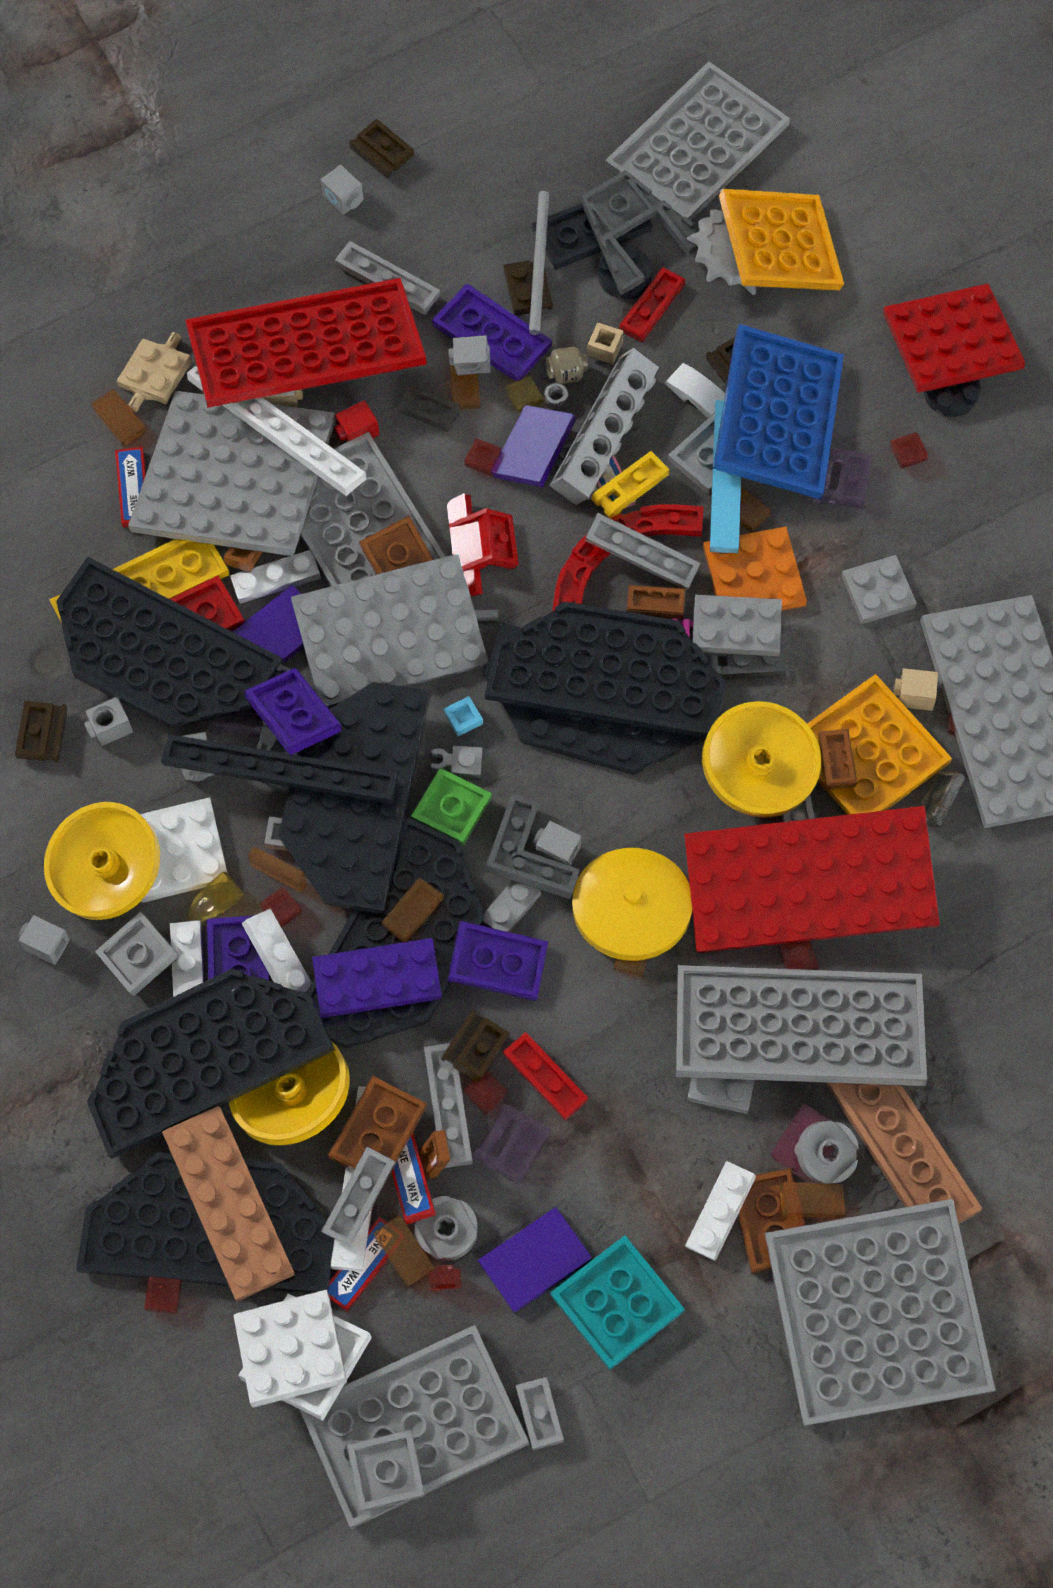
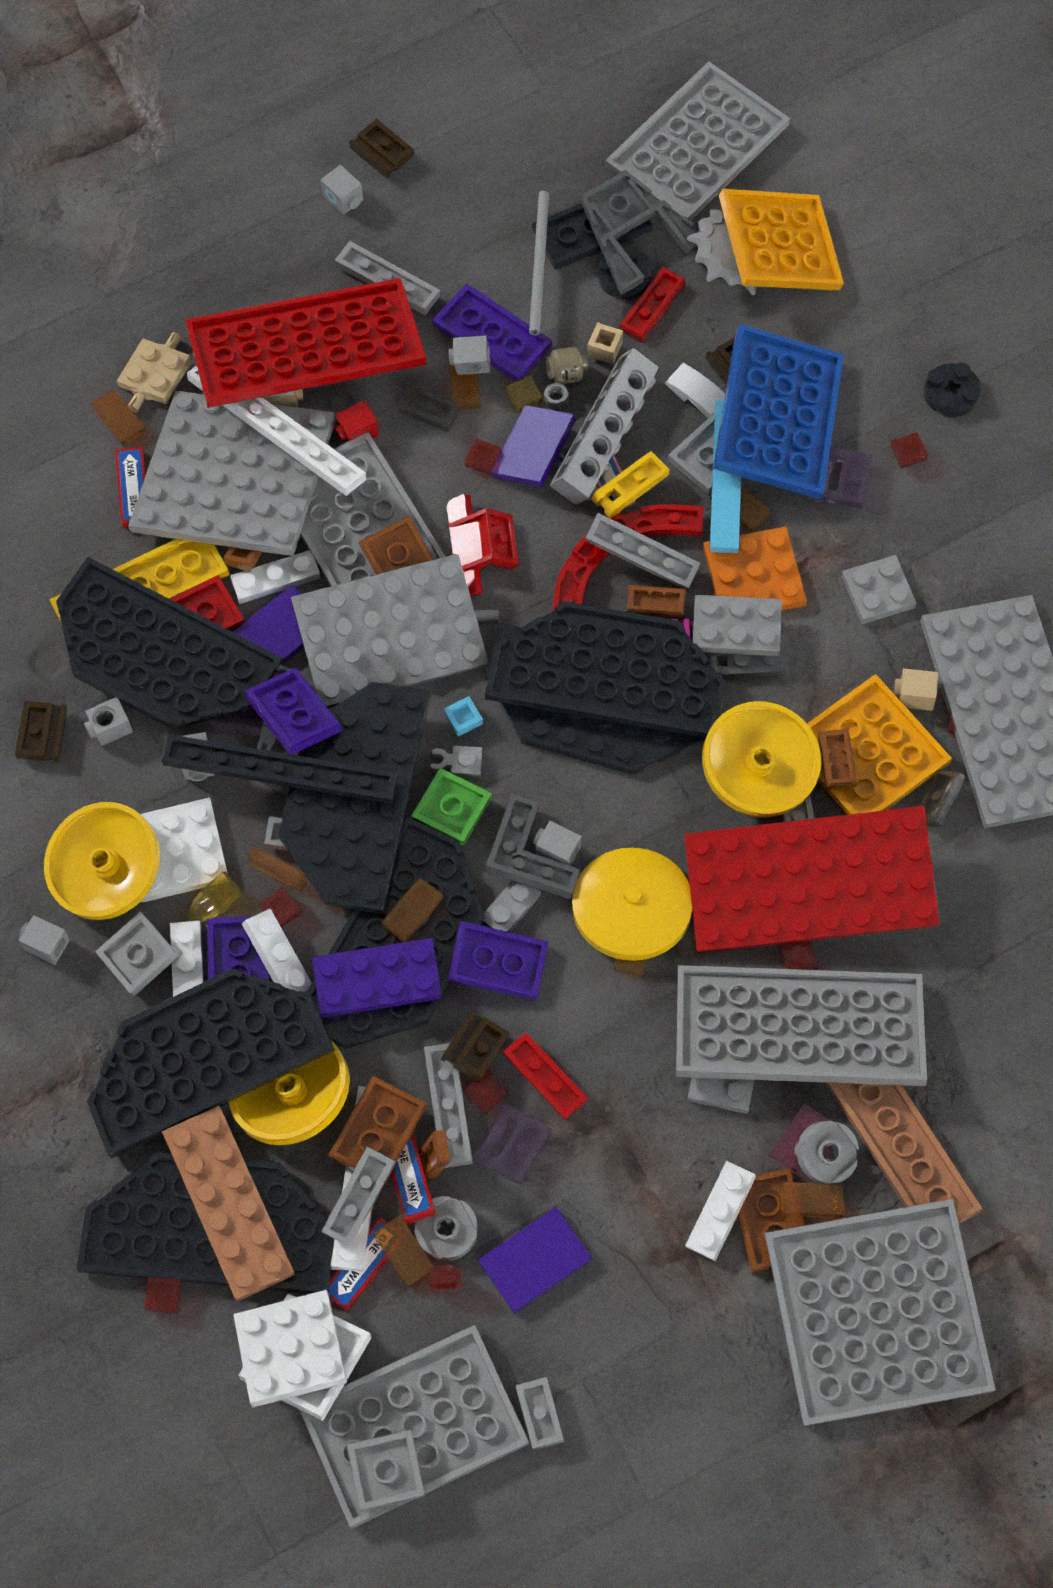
dark brown plate [503,260,553,316] -> none
teal plate [550,1235,685,1371] -> none
red plate [883,283,1025,393] -> none

